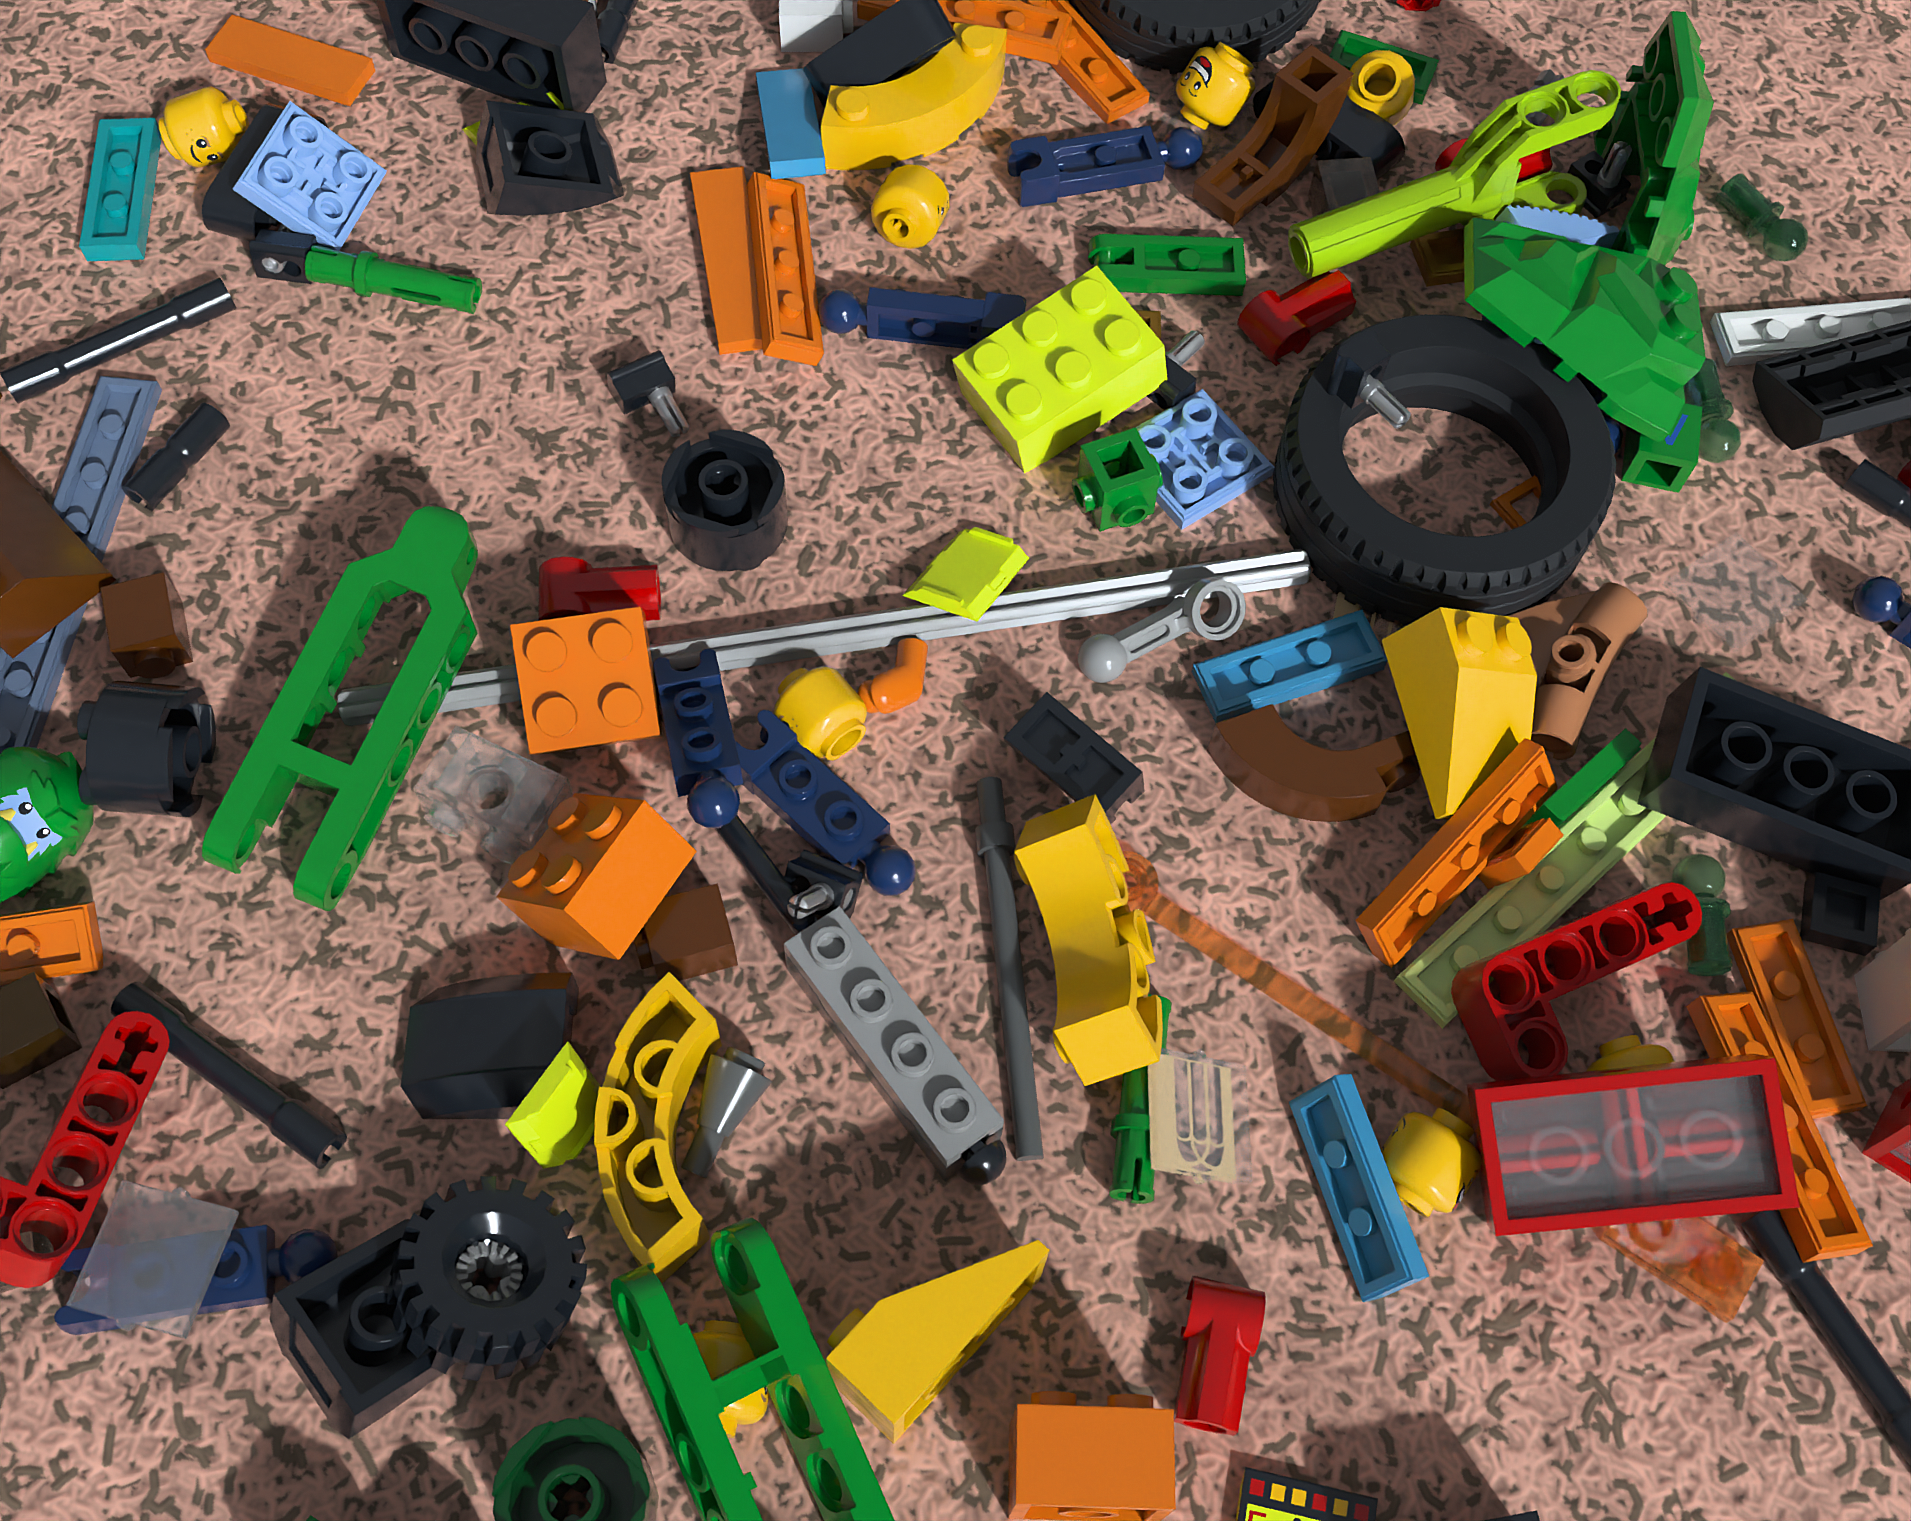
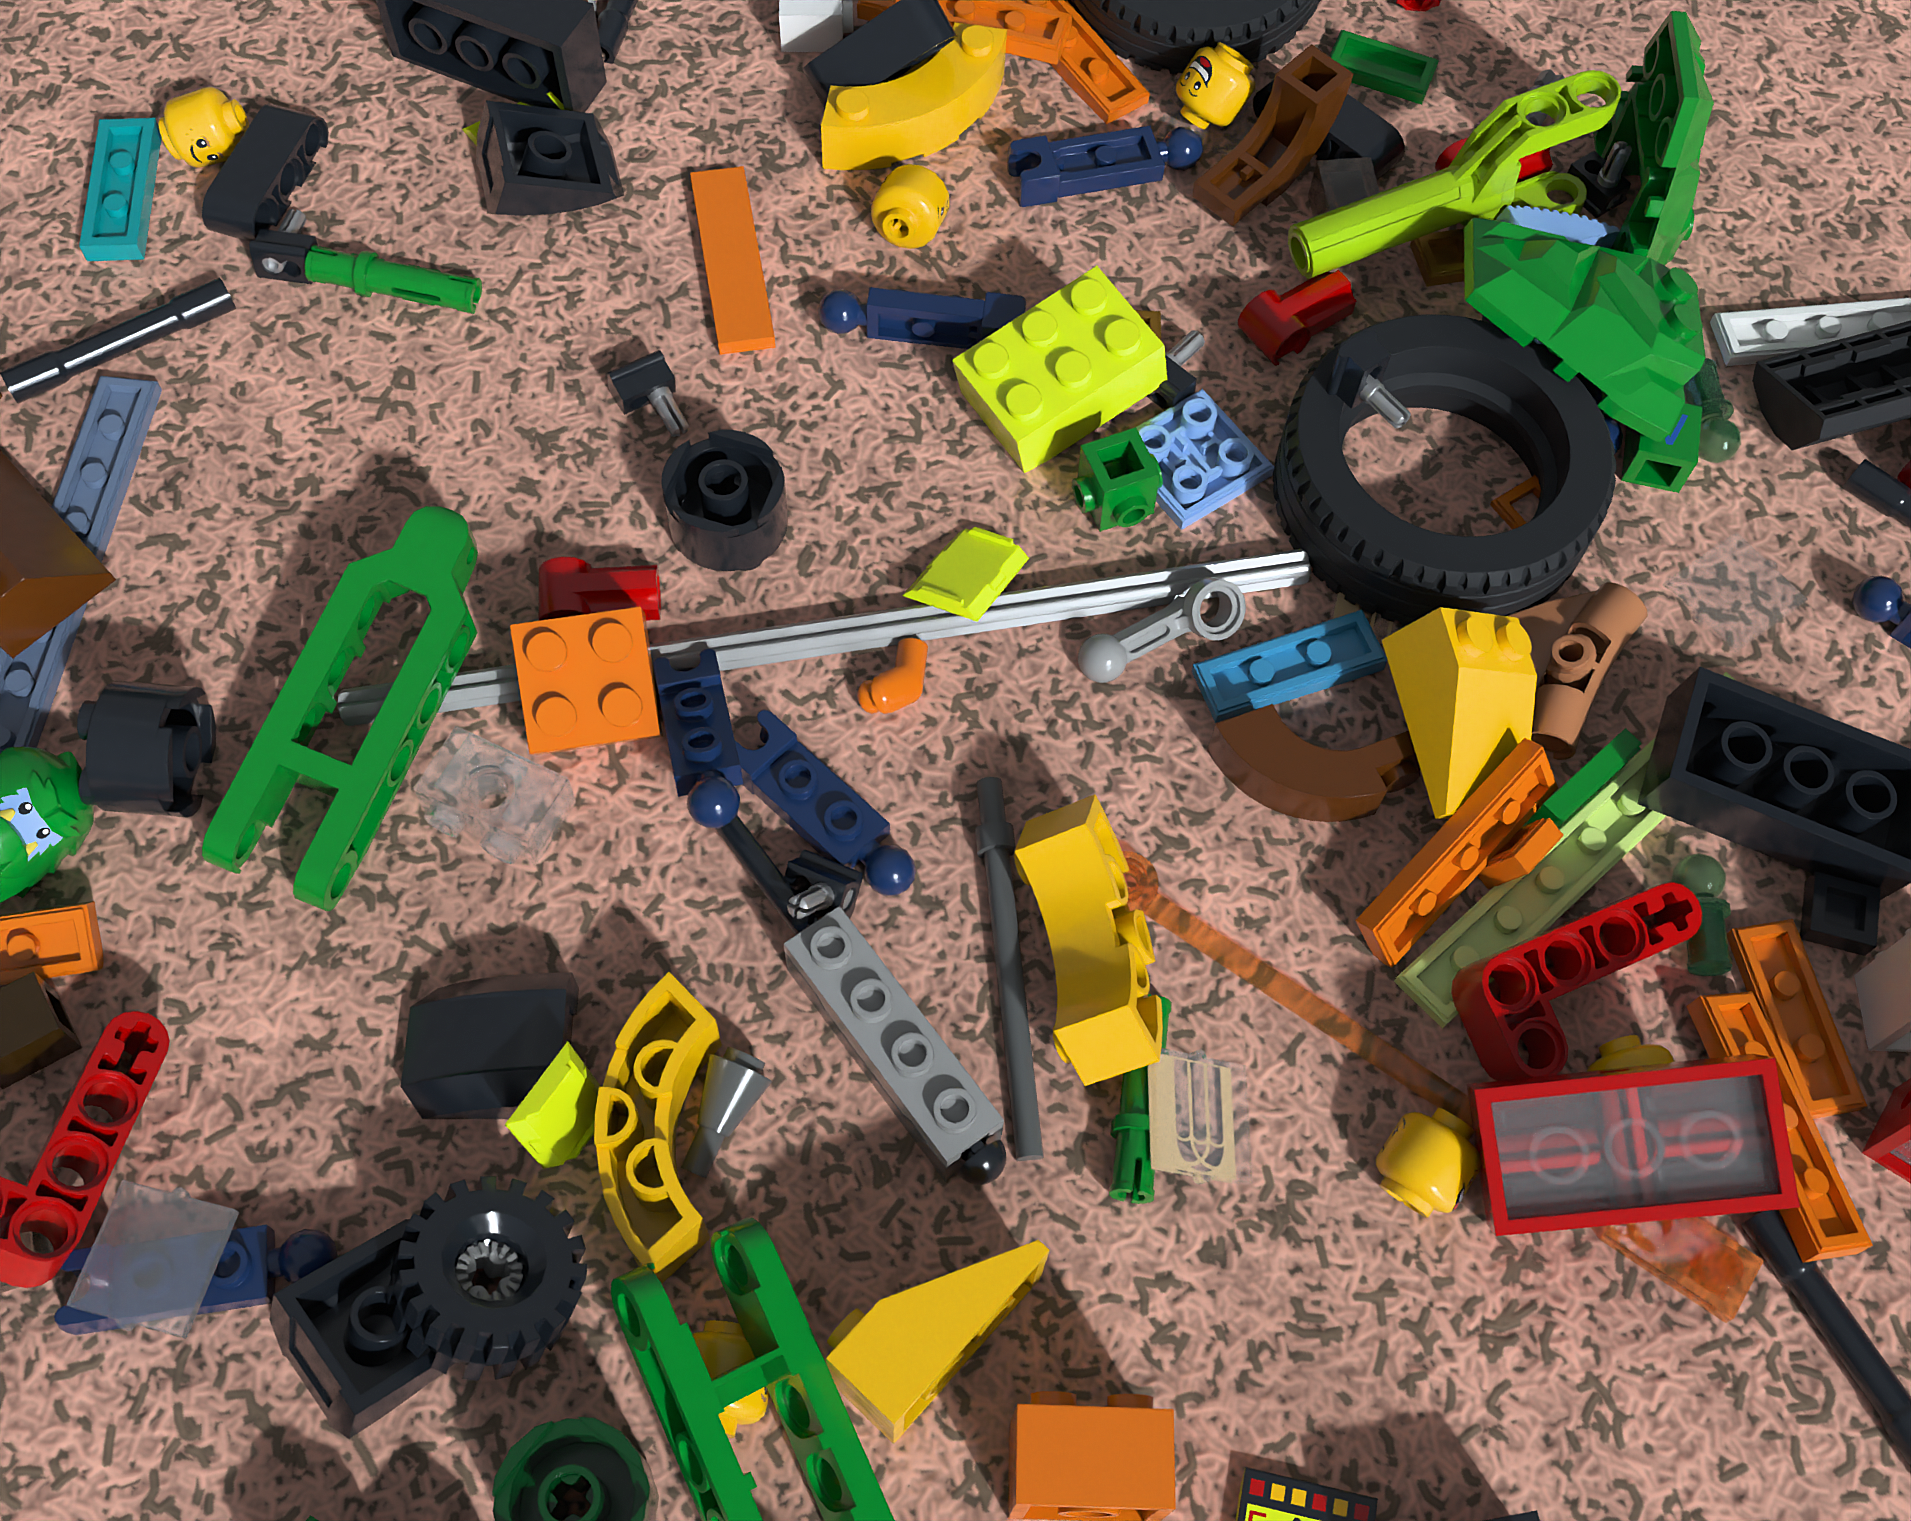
reddish brown brick [100,572,193,679] -> none
black piece [111,982,347,1169] -> none
black piece [122,402,230,511] -> none
orange tile [205,14,375,106] -> none
light blue tile [233,101,387,251] -> none
orange brick [496,793,697,960] -> none
reddish brown brick [634,883,738,981] -> none
orange tile [747,172,824,366] -> none
dark azure tile [756,68,826,179] -> none
yellow head [773,666,867,761] -> none
black hinge [1003,692,1145,824] -> none
green plate [1088,234,1246,296] -> none
red piece [1174,1276,1266,1436] -> none
dark azure tile [1289,1074,1429,1302] -> none
yellow head [1347,50,1415,126] -> none
clear green pin [1715,173,1809,262] -> none

